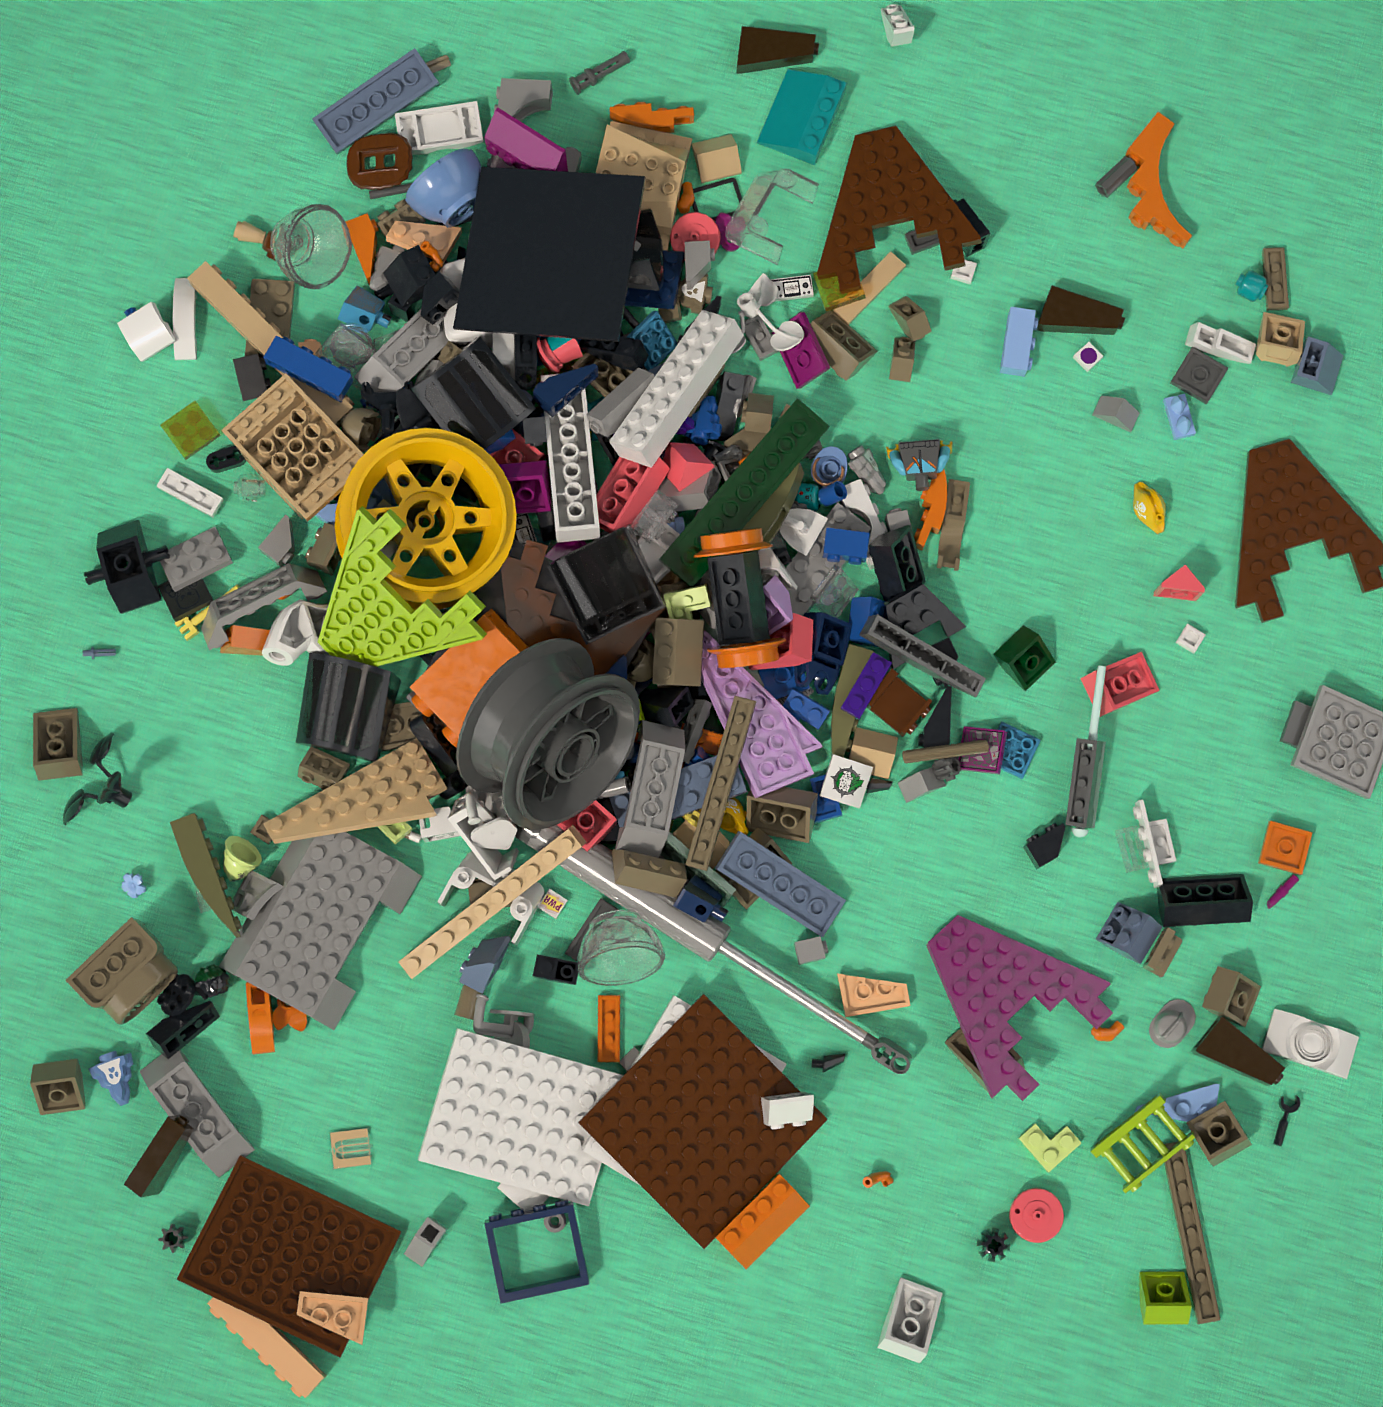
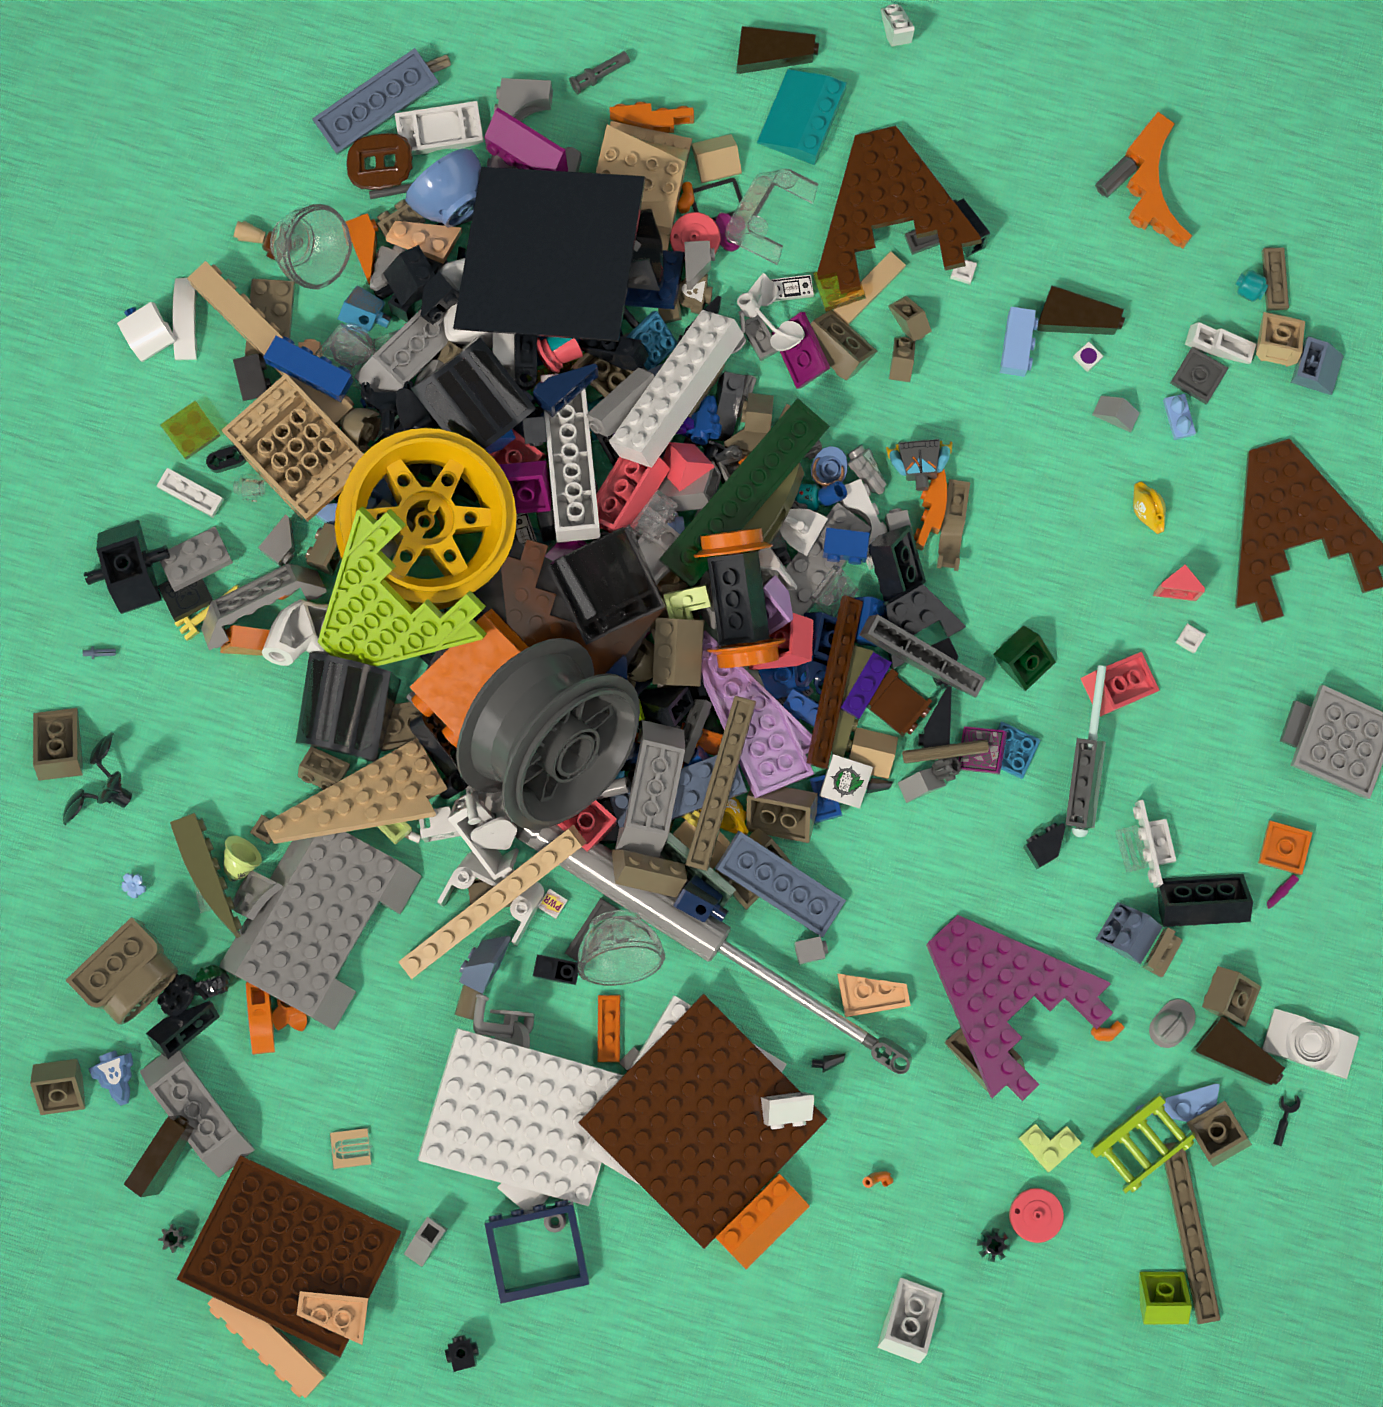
orange arm [420,241,443,272] -> none
none -> black brick [445,1335,479,1372]
none -> reddish brown tile [806,595,863,769]

